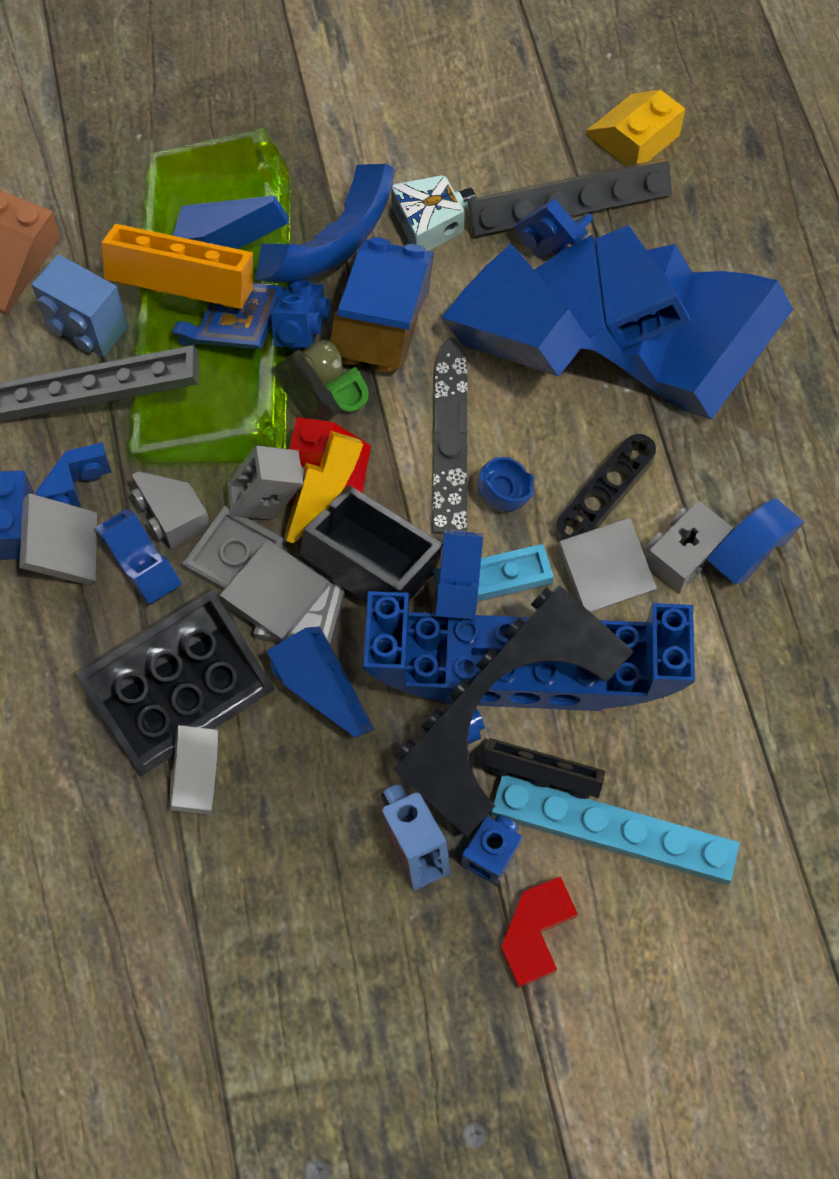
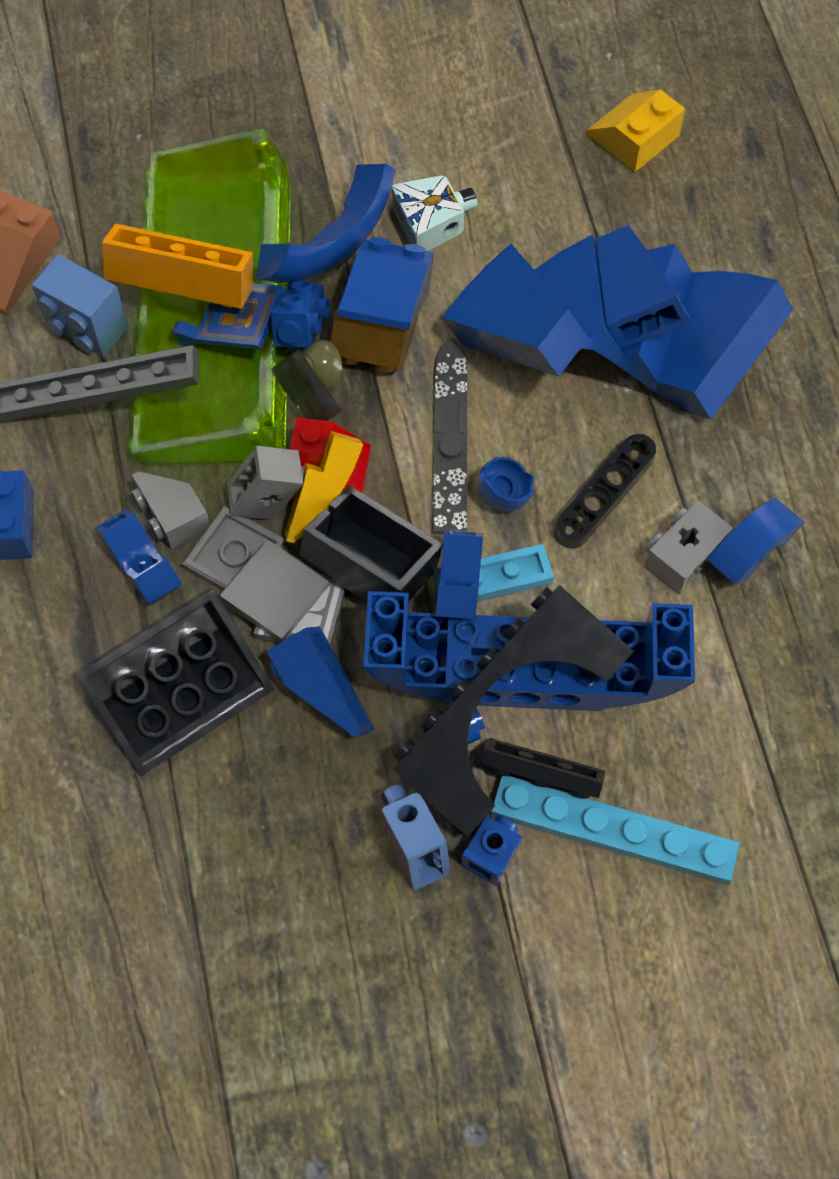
light grey tile [19,493,97,585] -> none
blue slope [35,442,112,507] -> none
light grey slope [169,725,218,815] -> none
blue slope [173,195,289,249] -> none
bright green tile [324,367,369,412] -> none
dark grey plate [467,158,672,236] -> none
red tile [501,876,578,988] -> none
blue bracket [513,198,594,259] -> none
light grey tile [558,518,657,612] -> none

